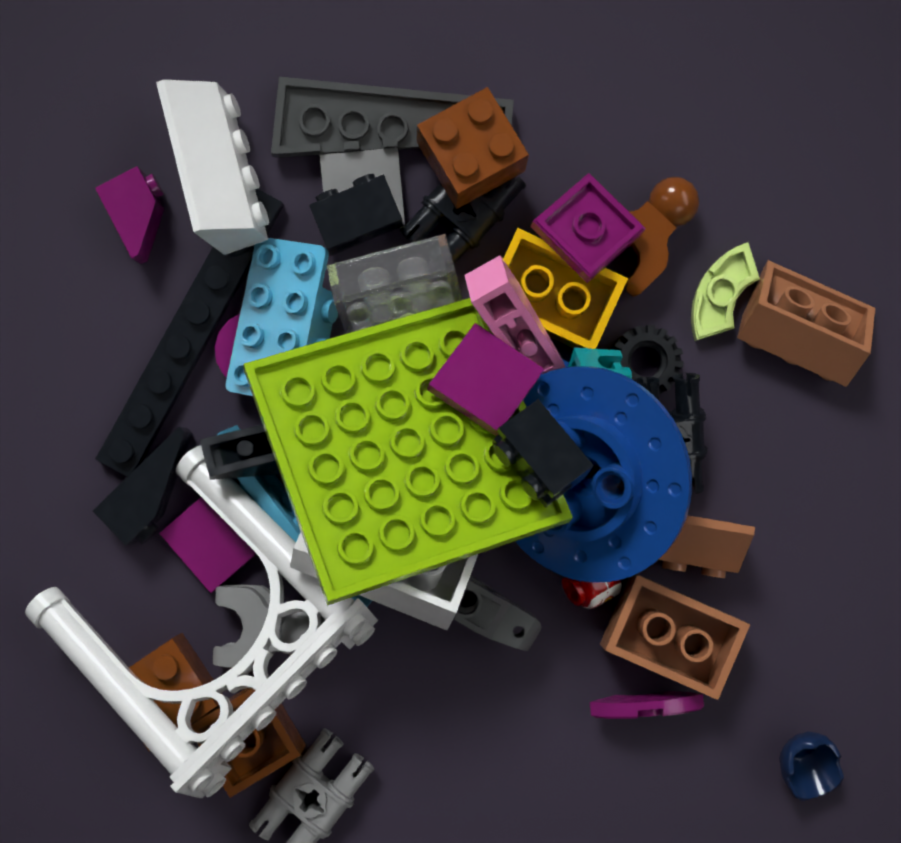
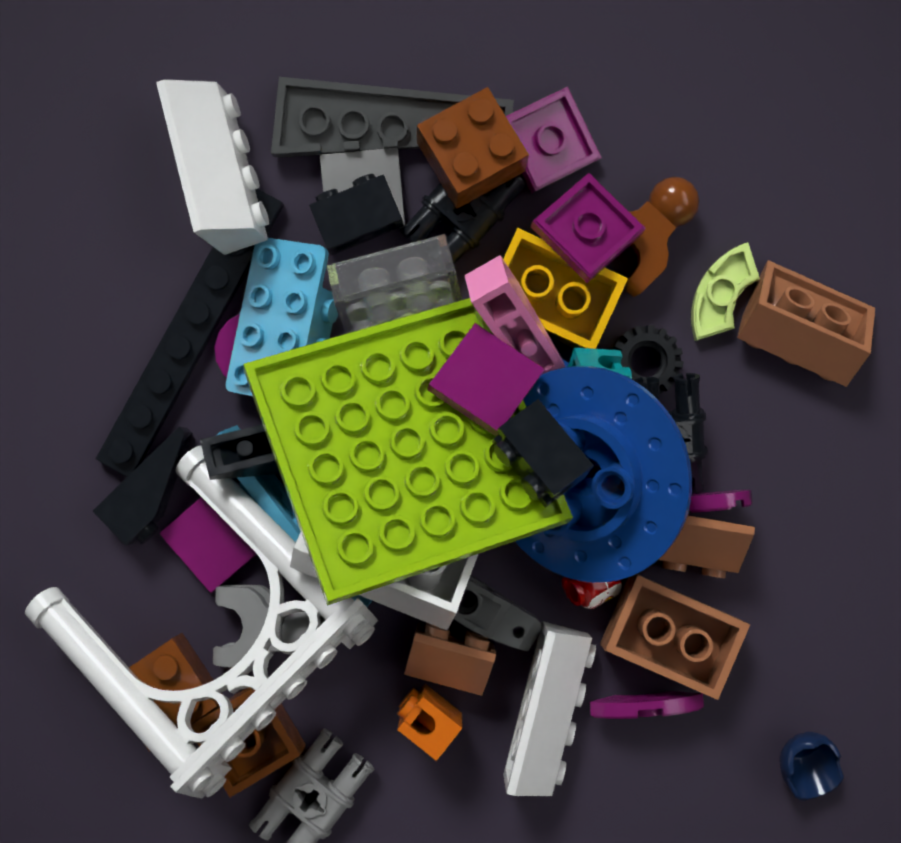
magenta slope [95,166,164,264] -> none
none -> orange brick [397,684,462,761]
none -> nougat slope [404,622,496,696]
none -> white slope [503,621,596,796]
none -> magenta tile [506,86,602,193]
none -> magenta tile [689,490,753,513]

